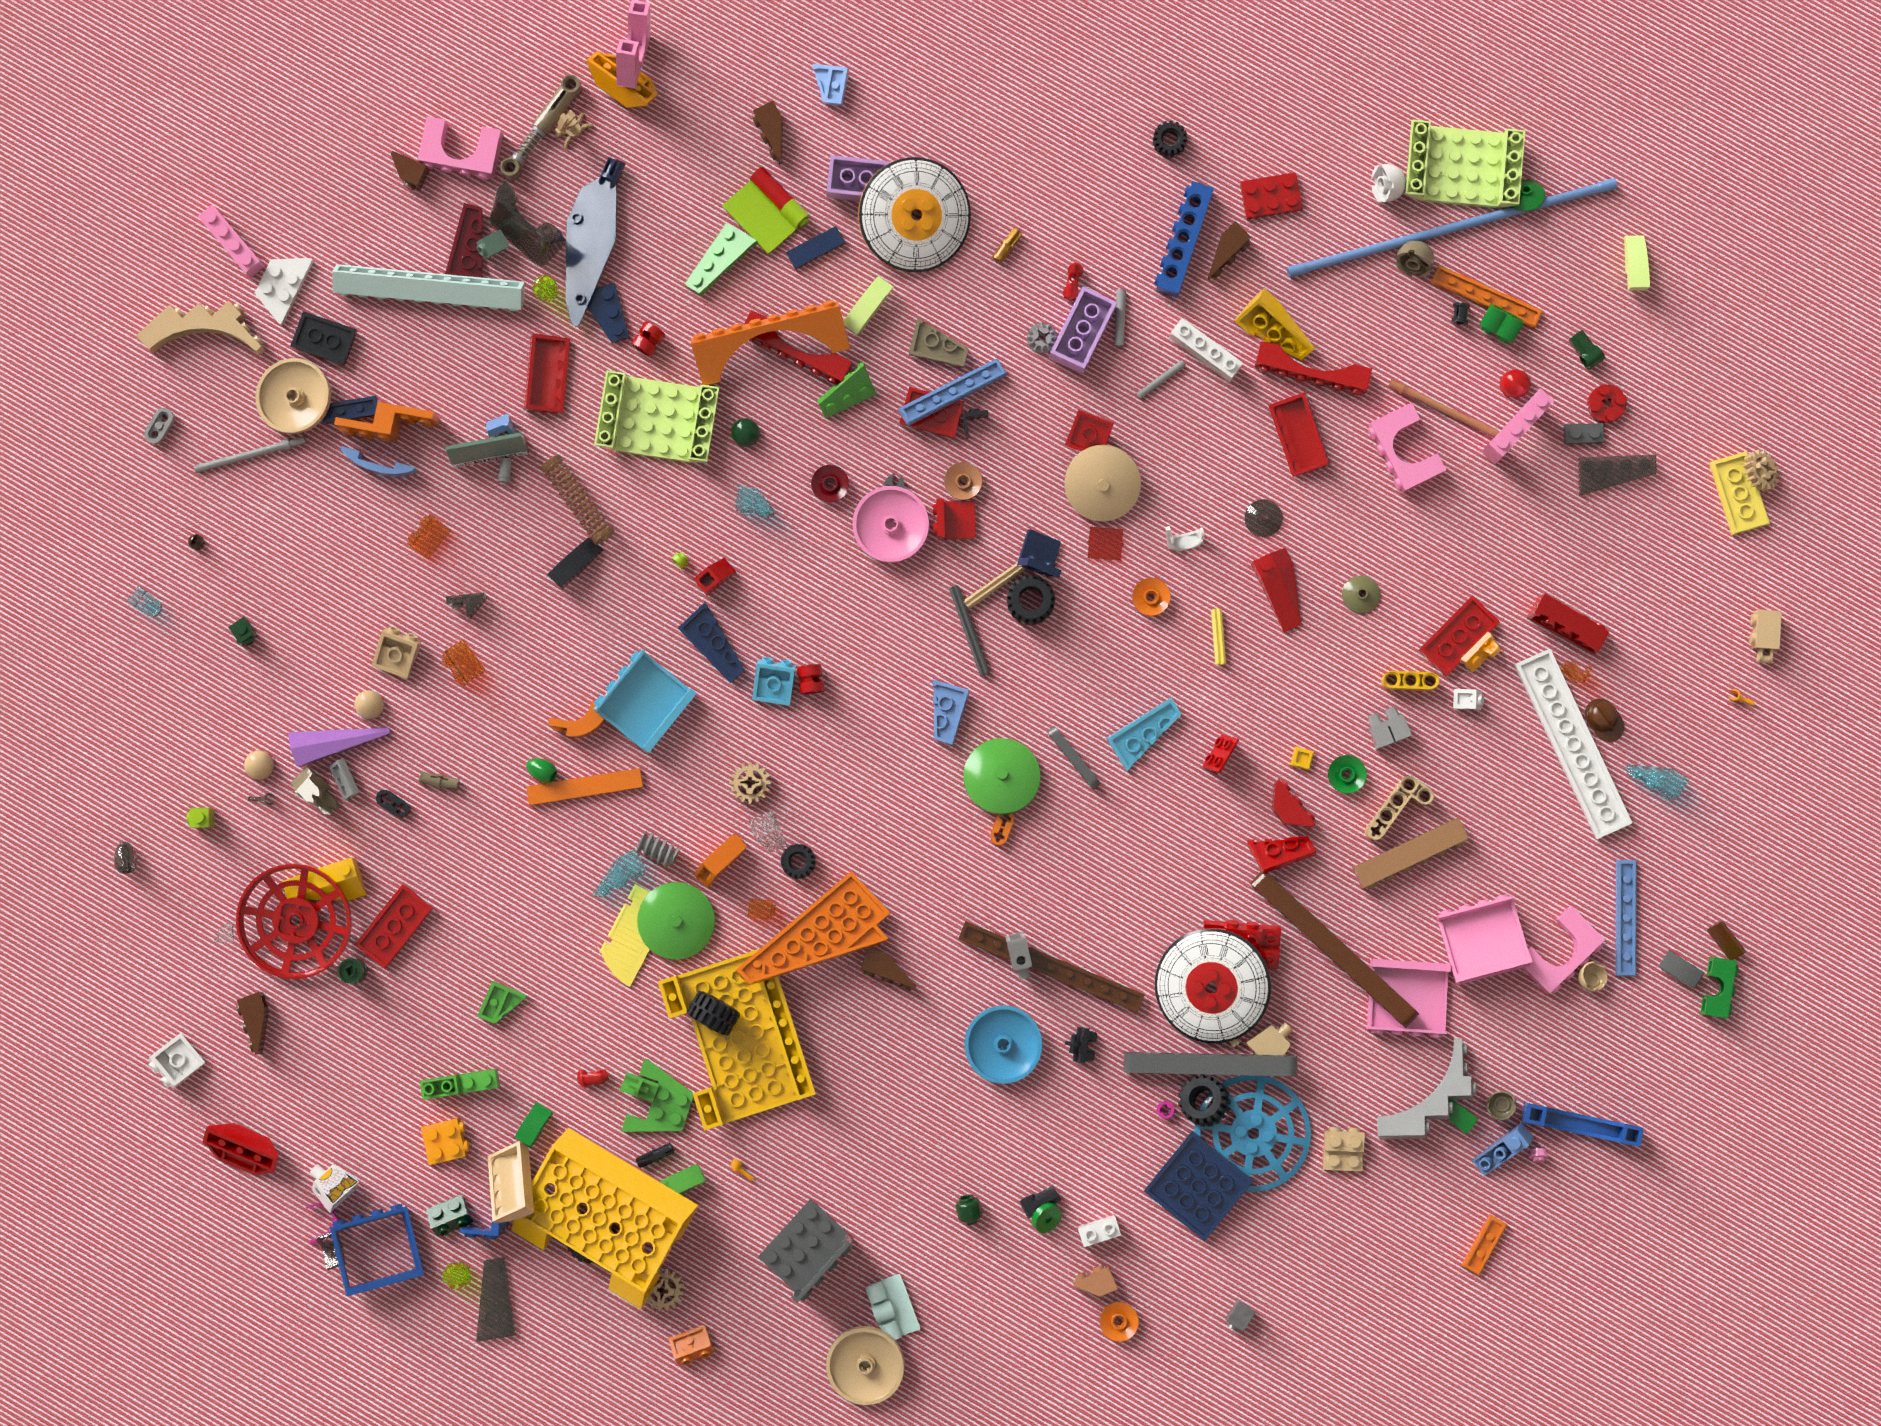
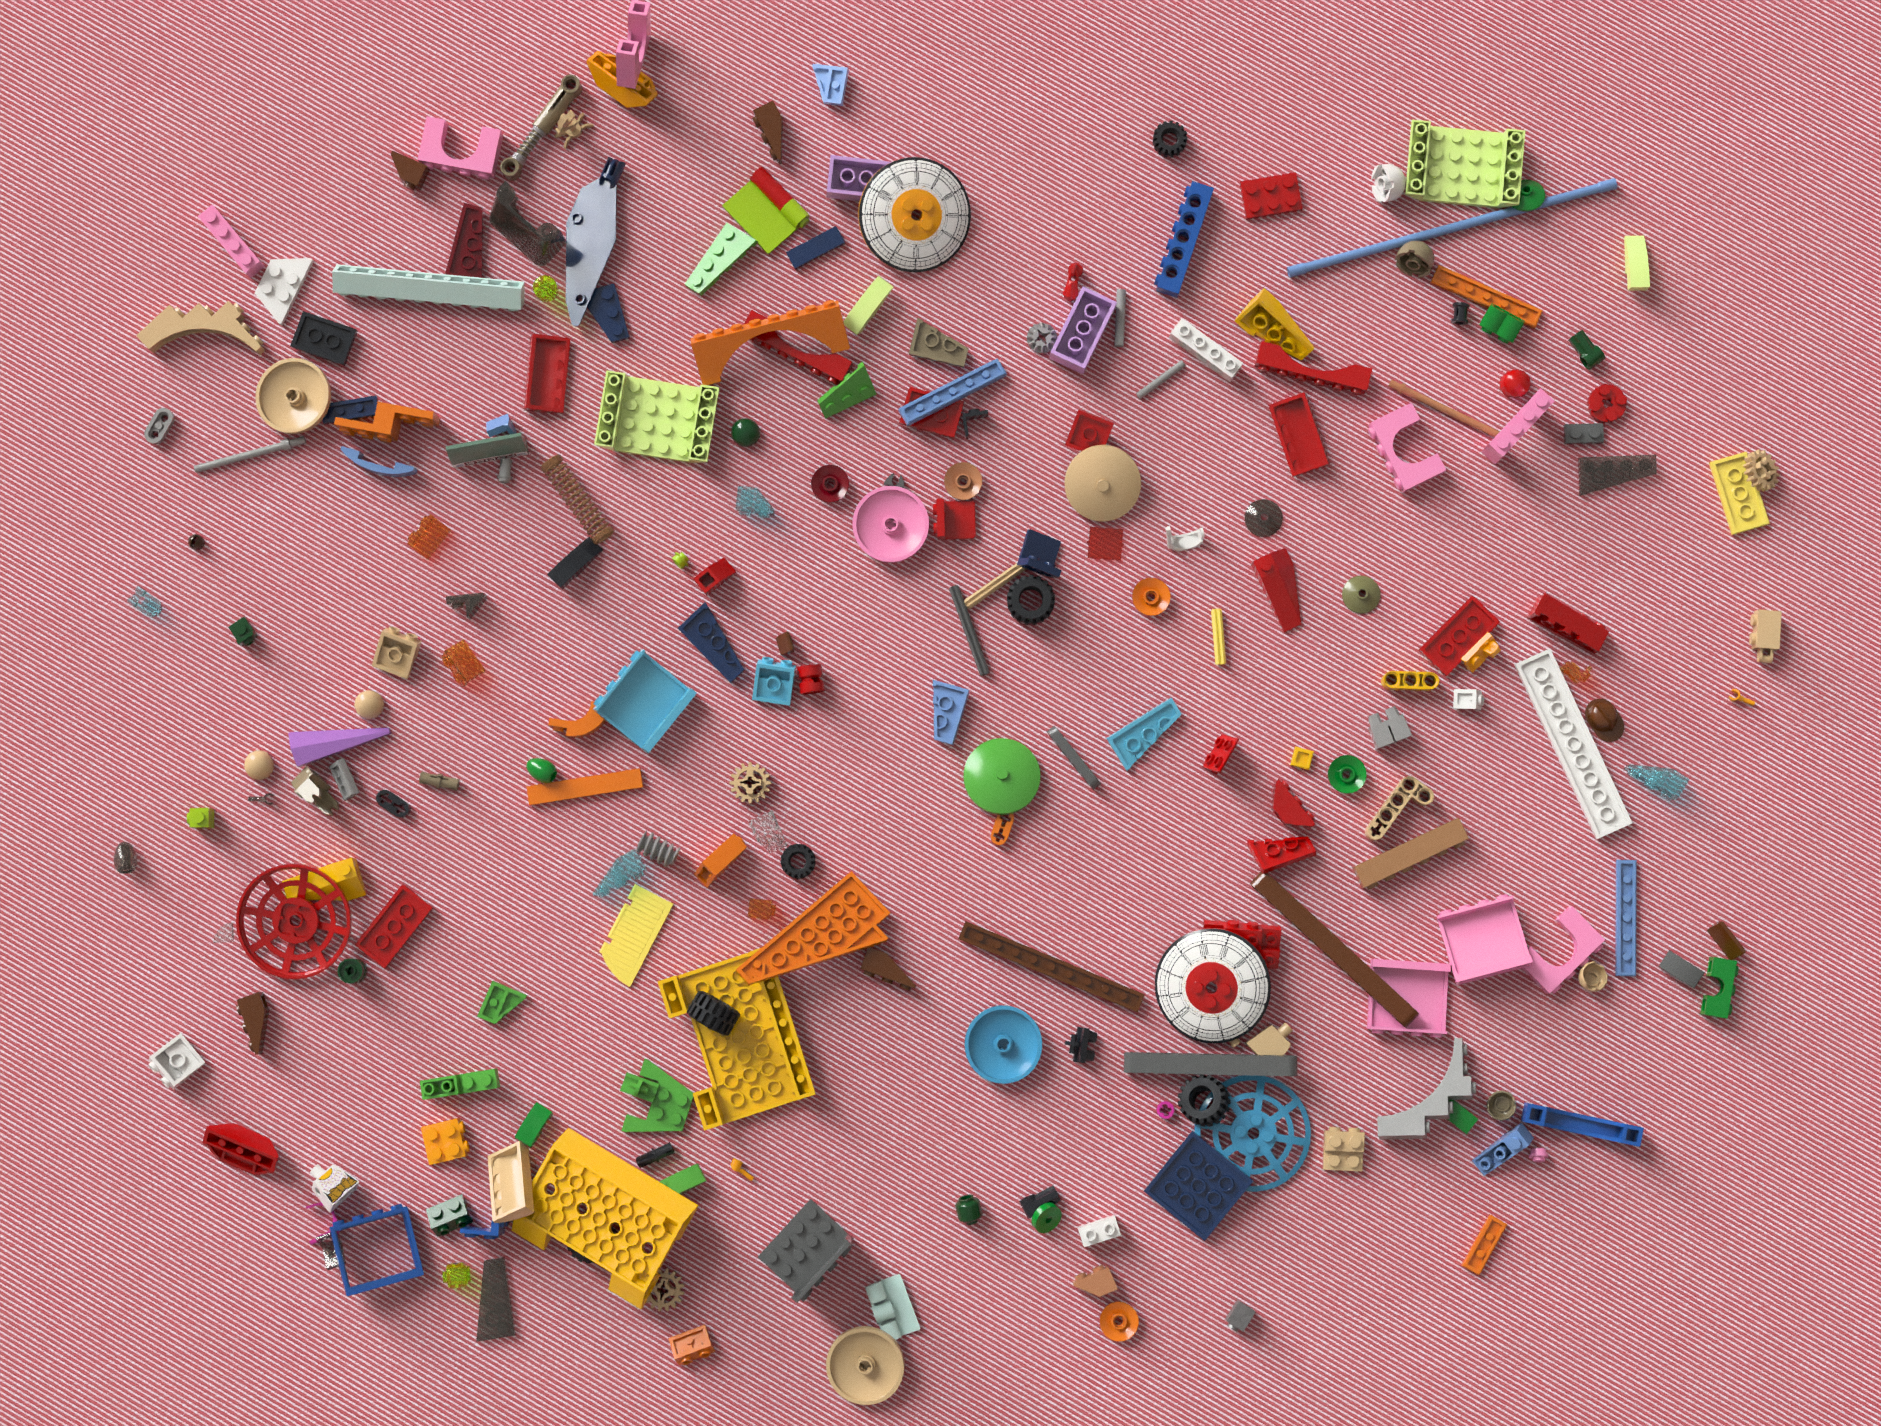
sand green brick [476,229,509,259] -> none
red arm [576,1069,609,1088] -> none
red wheel [631,321,666,357] -> none
bright green dish [637,882,715,960] -> none
pearl gold axle [992,228,1022,264] -> none
light grey torso [1005,932,1032,980] -> none
reddish brown slope [1208,221,1251,281] -> none
none -> reddish brown slope [776,631,795,655]

